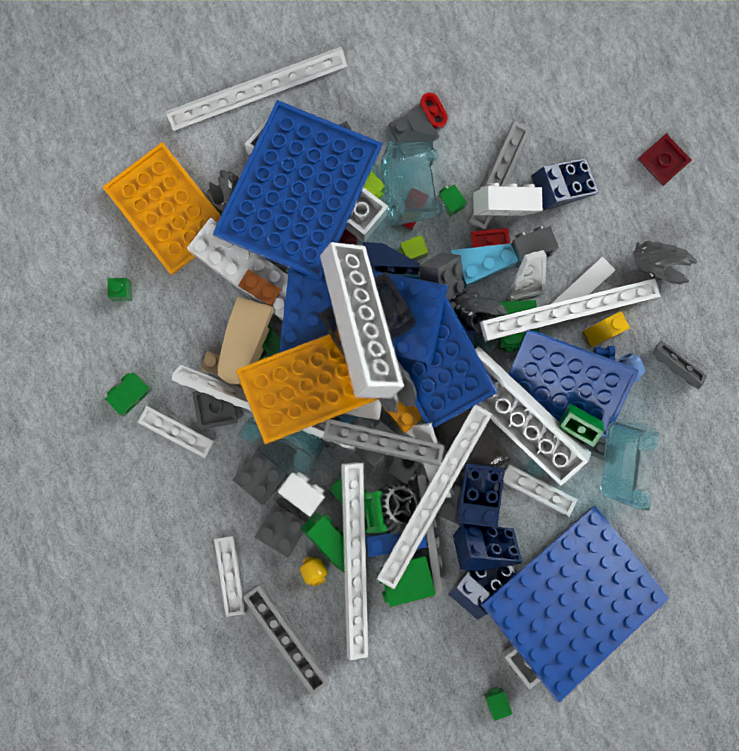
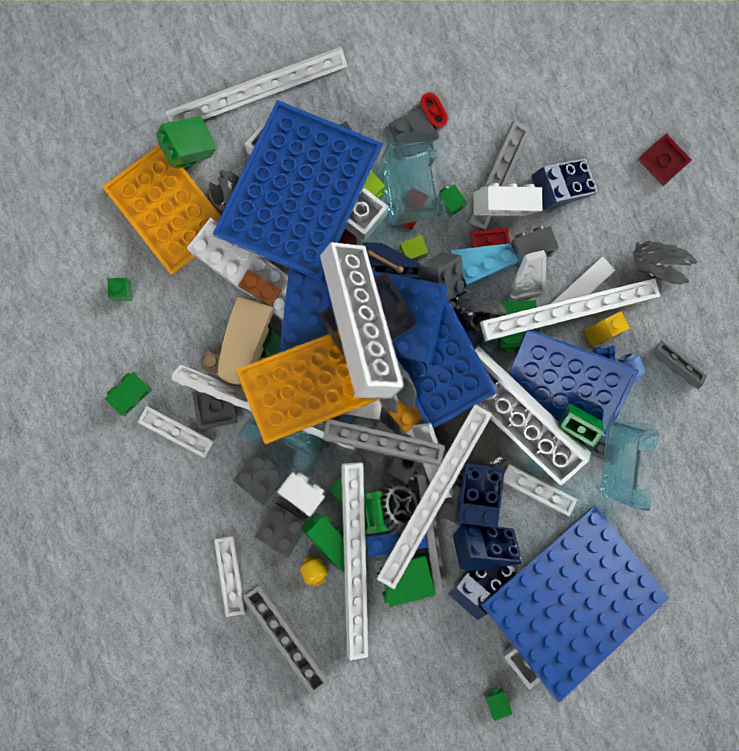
none -> green brick [156,116,217,169]
none -> medium nougat hinge [367,250,403,274]

